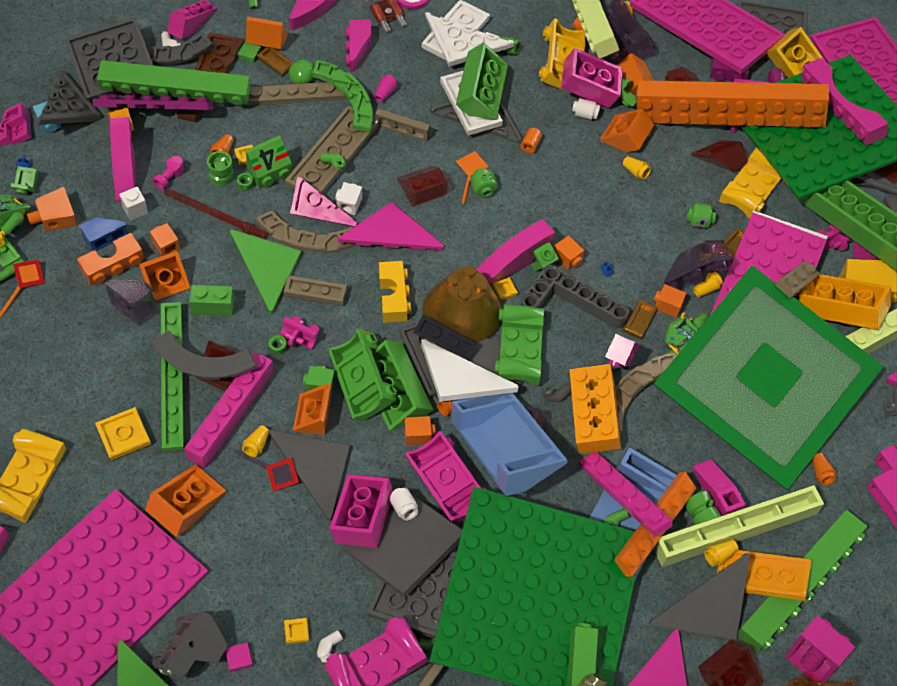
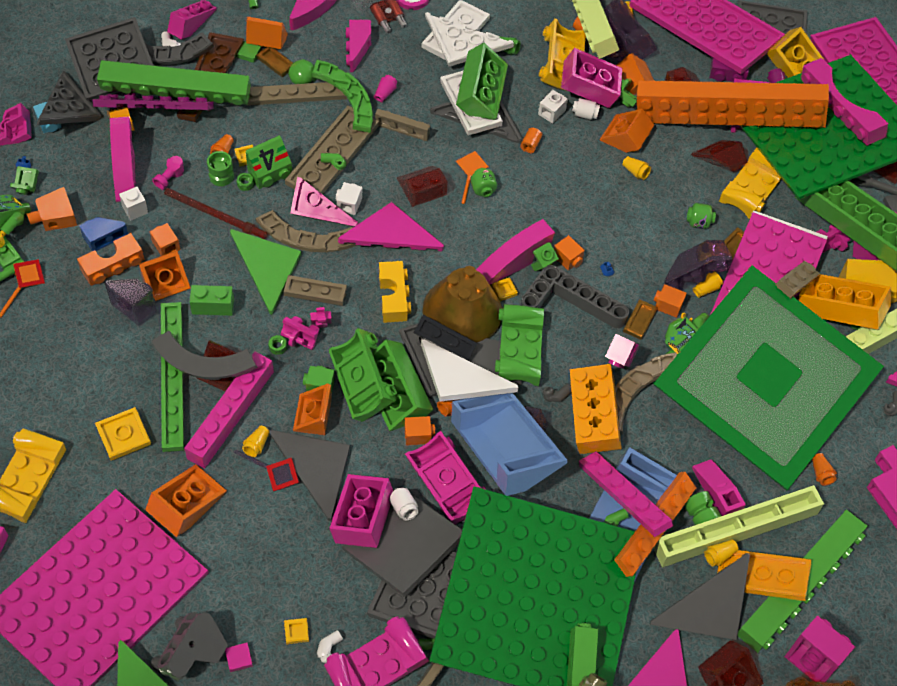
none -> dark pink plate [310,307,331,328]
none -> white brick [538,90,568,124]

